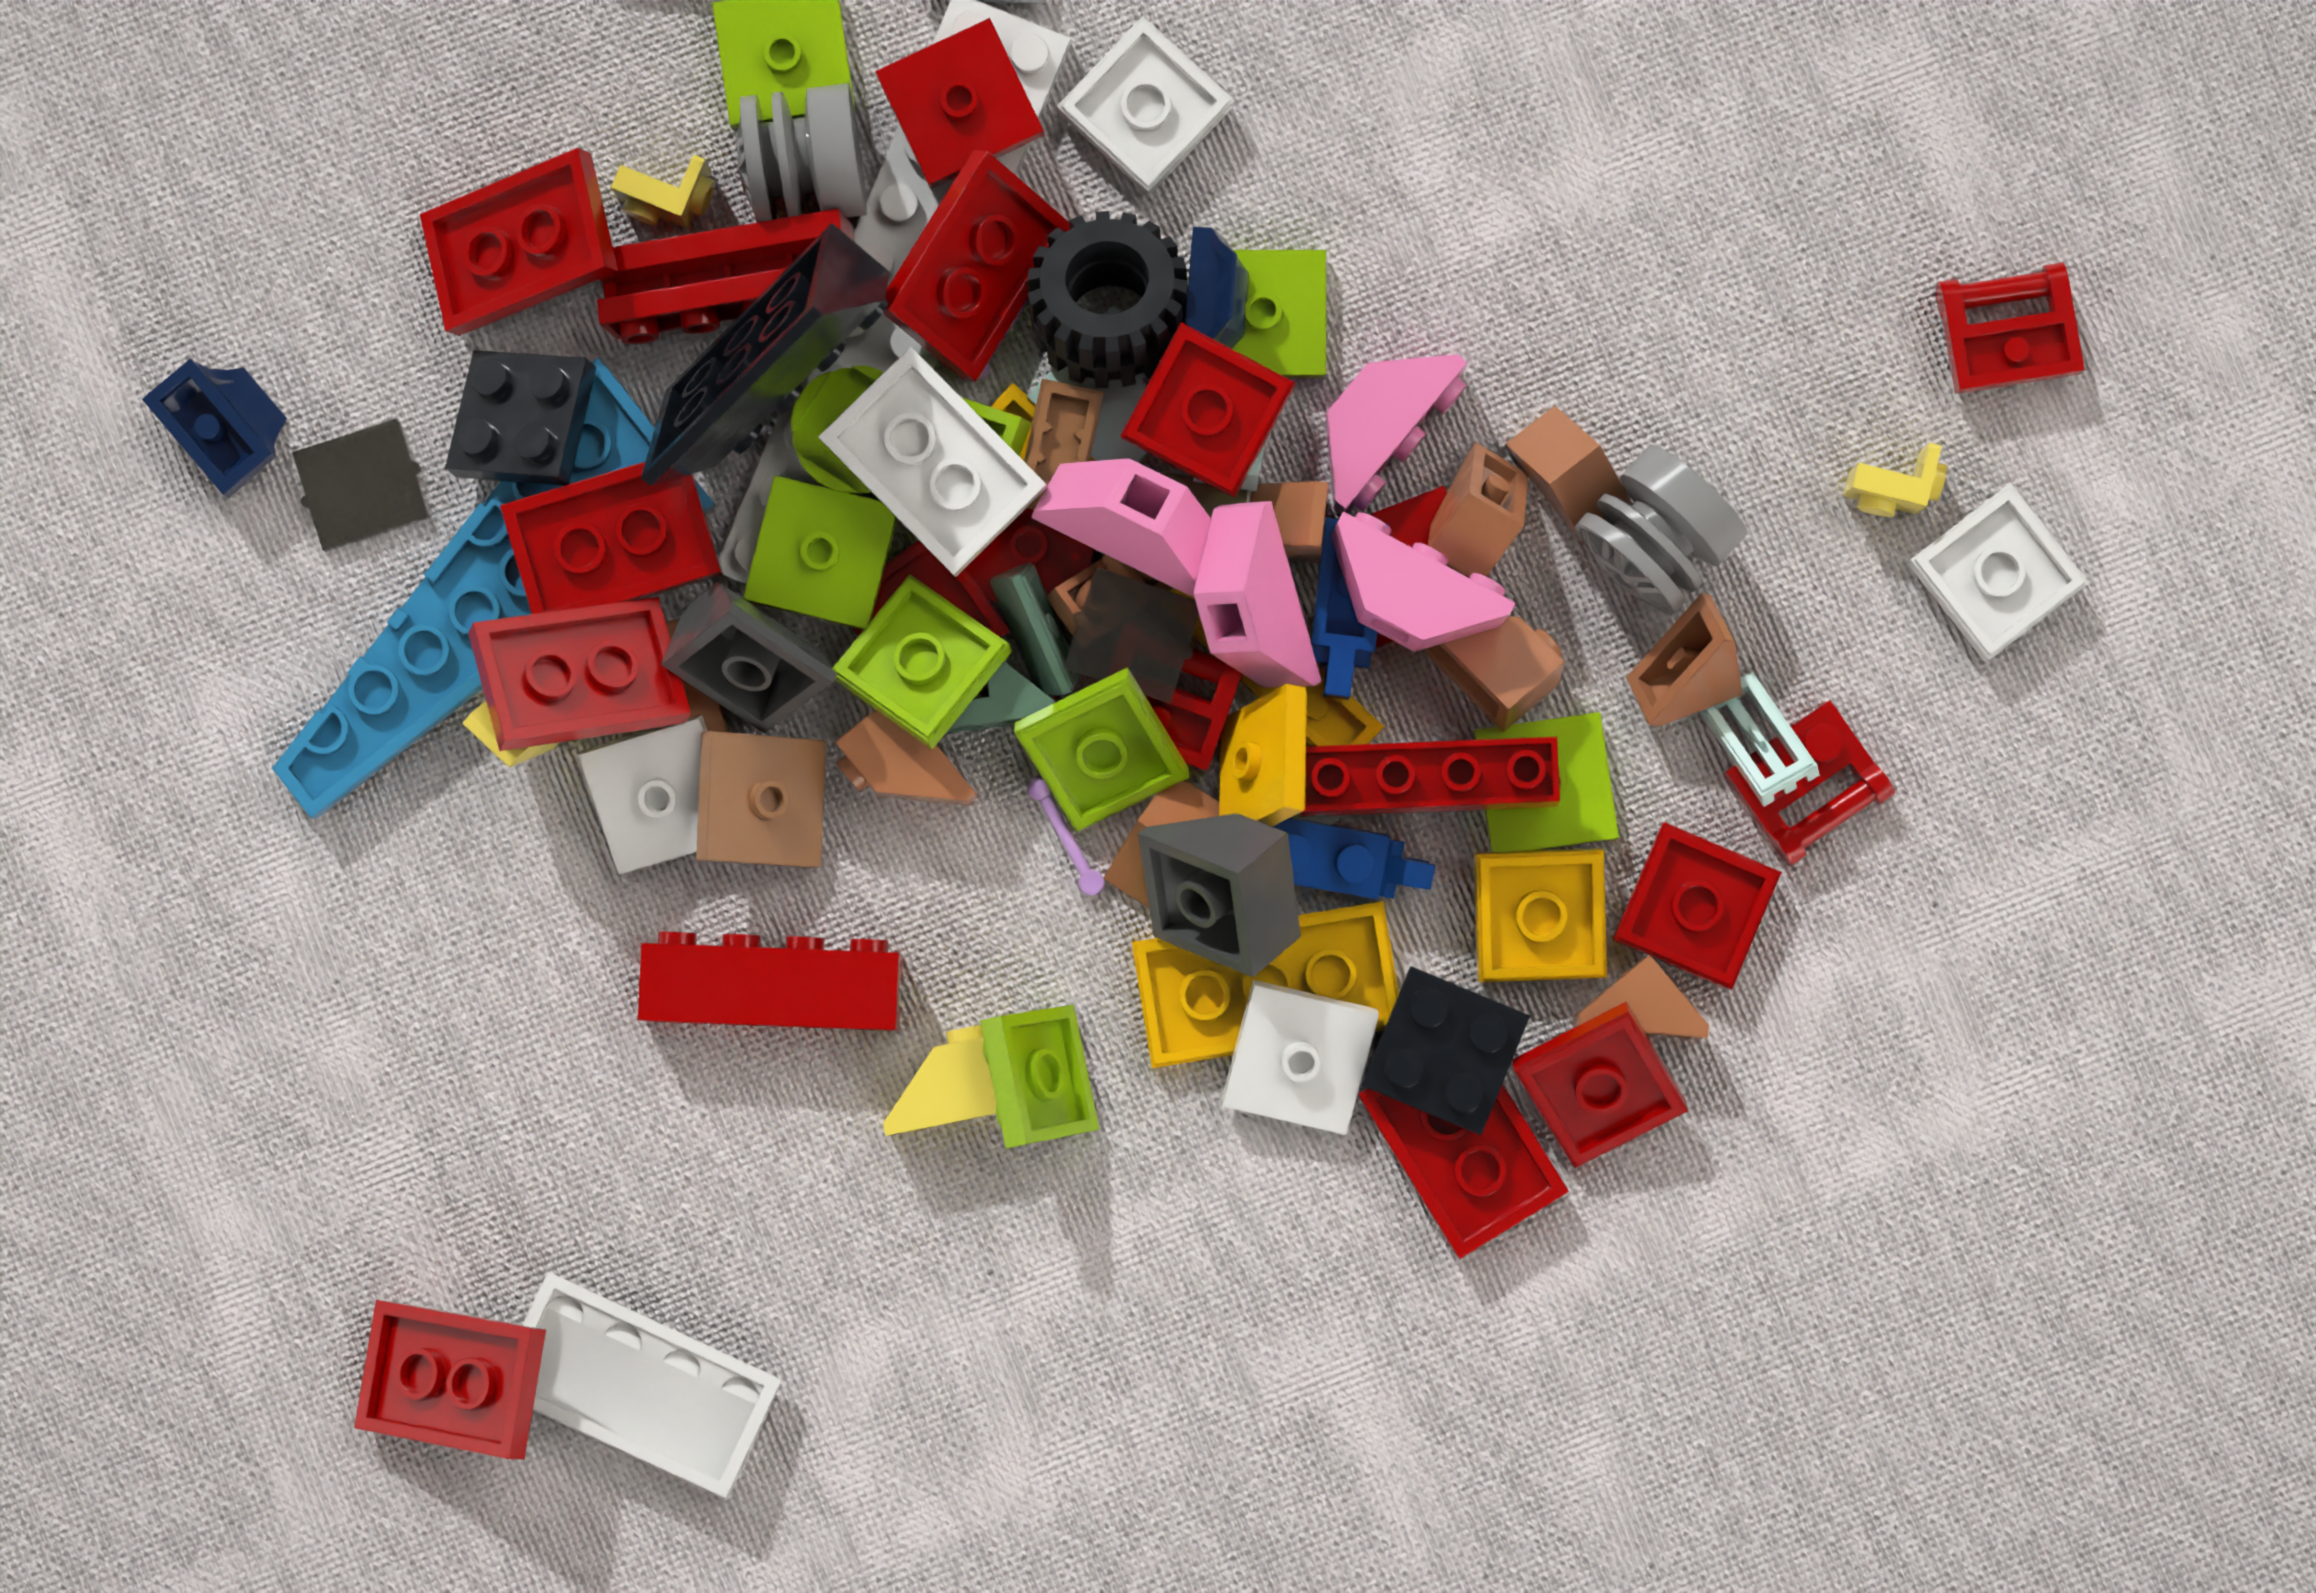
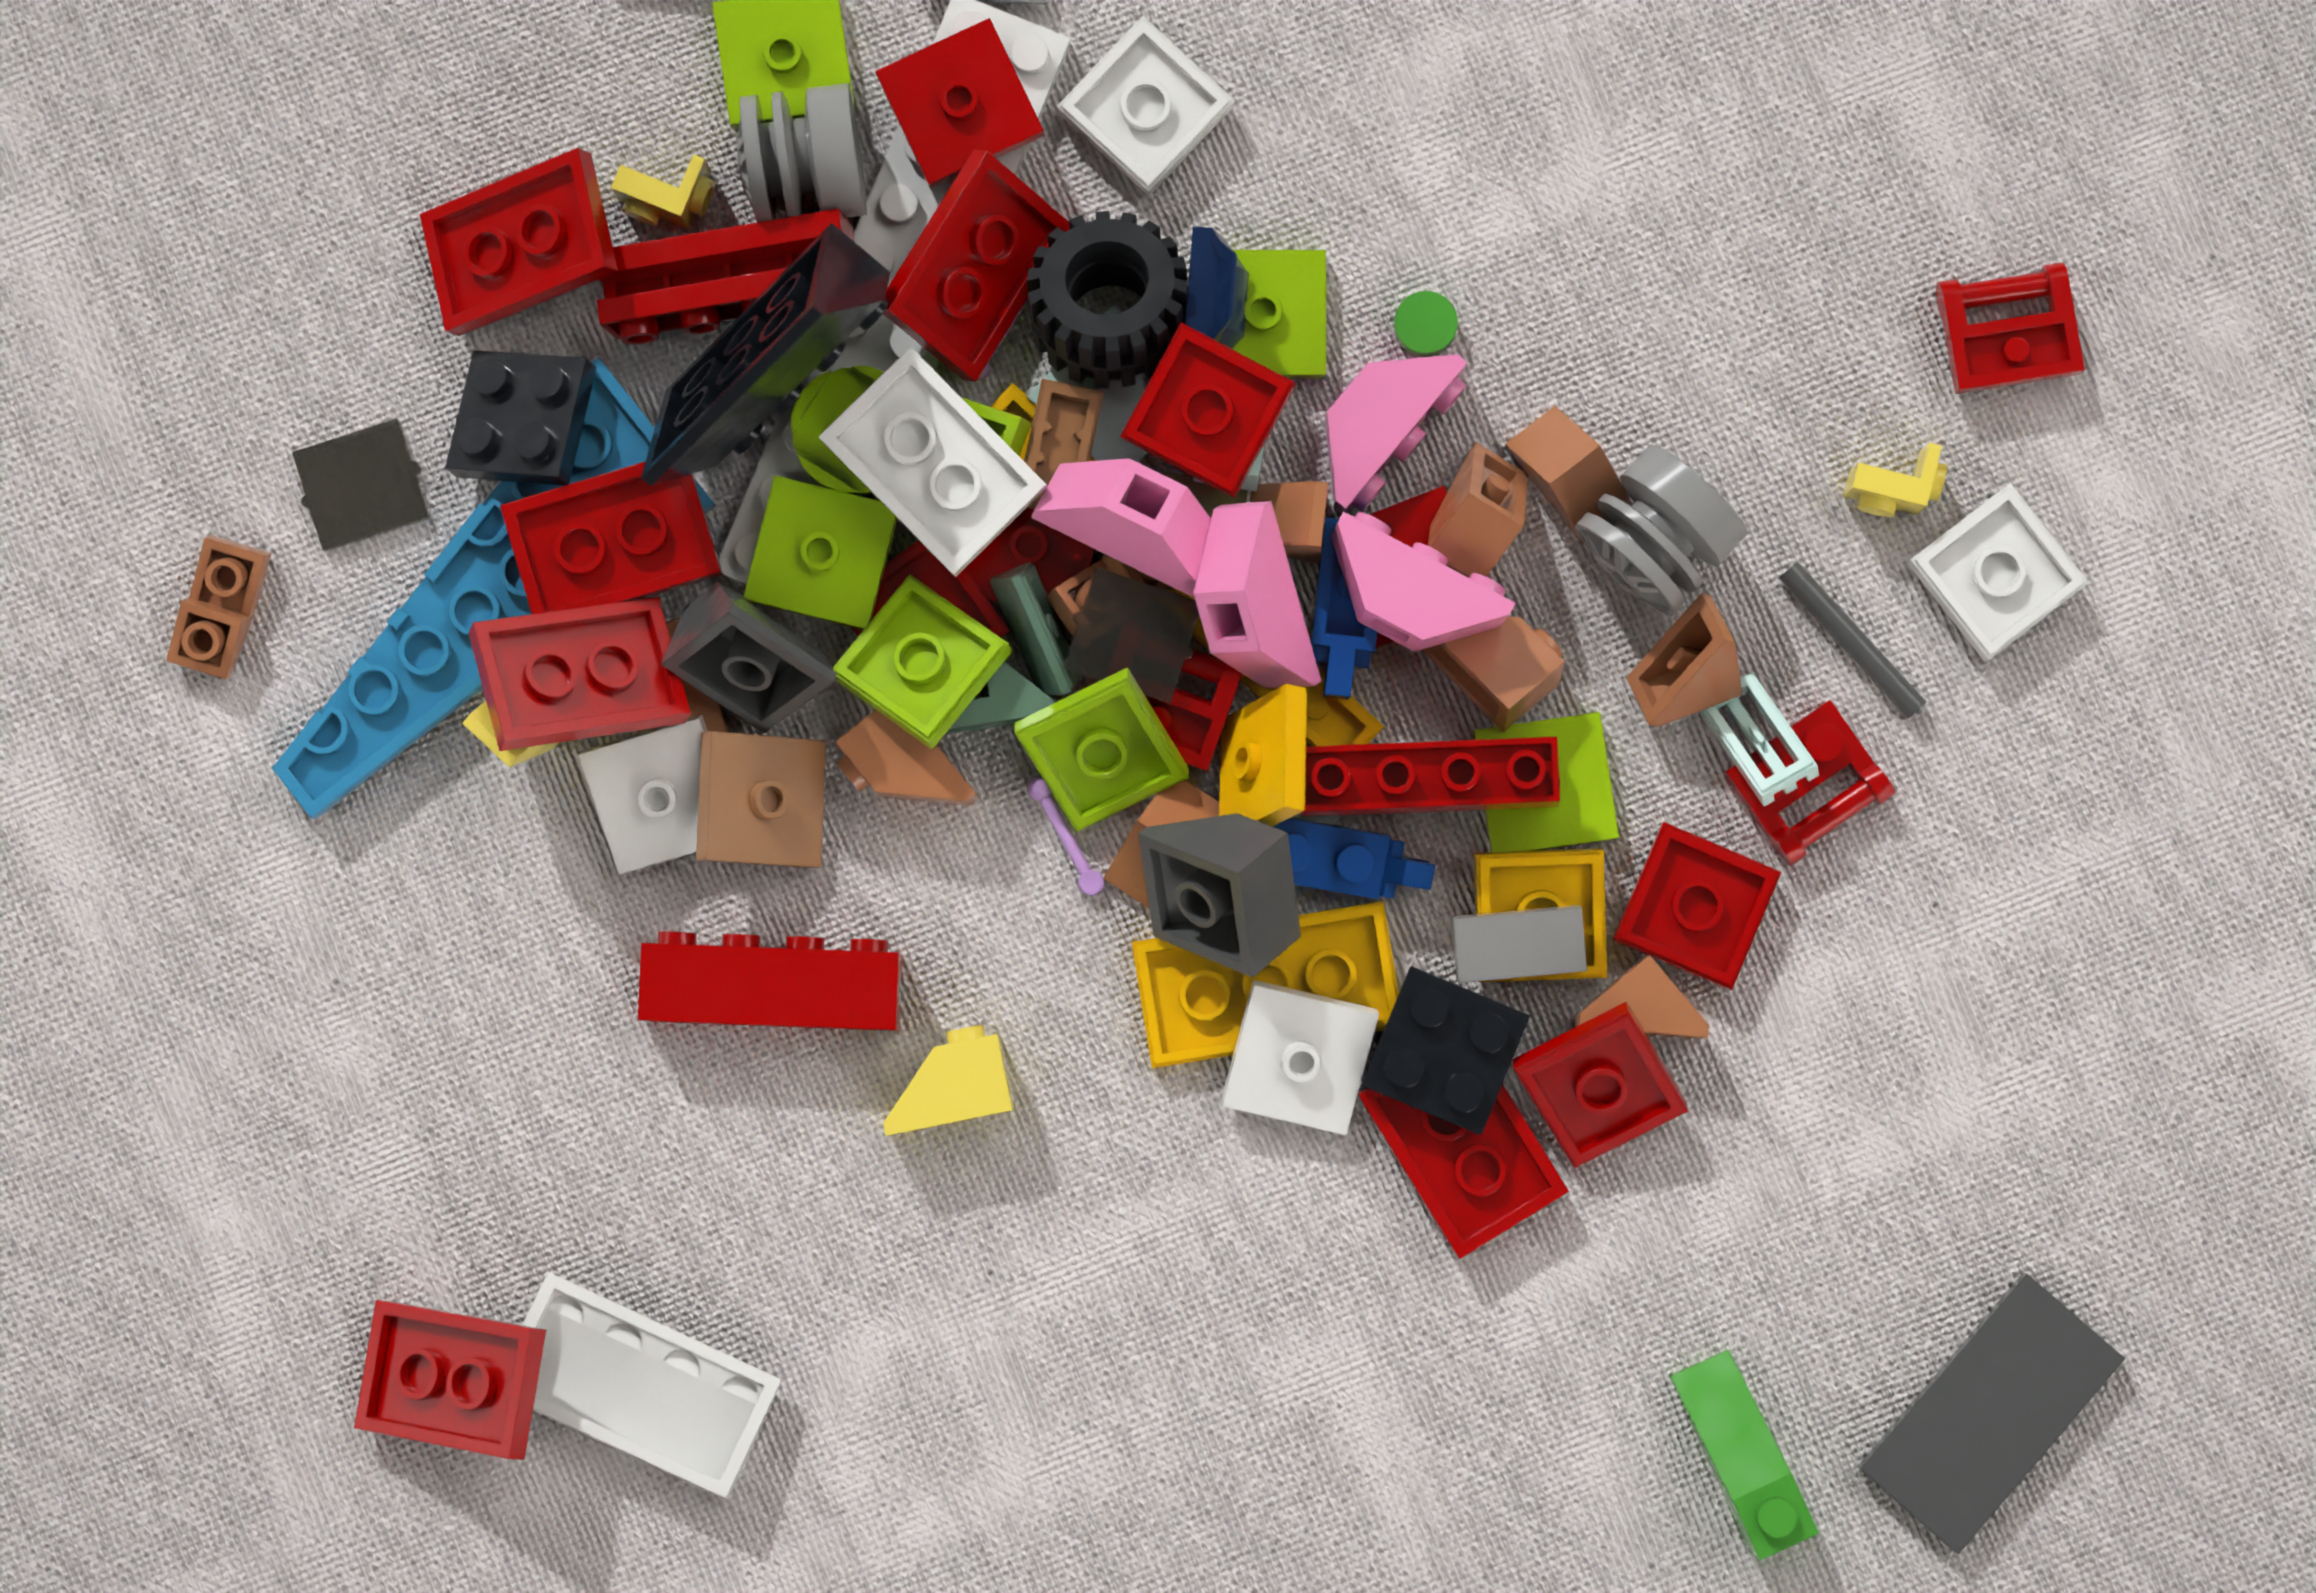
dark blue slope [142,358,287,499] -> none
lime plate [980,1004,1099,1149] -> none
none -> nougat slope [166,535,272,680]
none -> bright green tile [1393,291,1458,357]
none -> light grey tile [1451,905,1587,983]
none -> bright green slope [1669,1350,1819,1560]
none -> dark grey bar [1779,561,1927,719]
none -> dark grey tile [1857,1273,2125,1555]

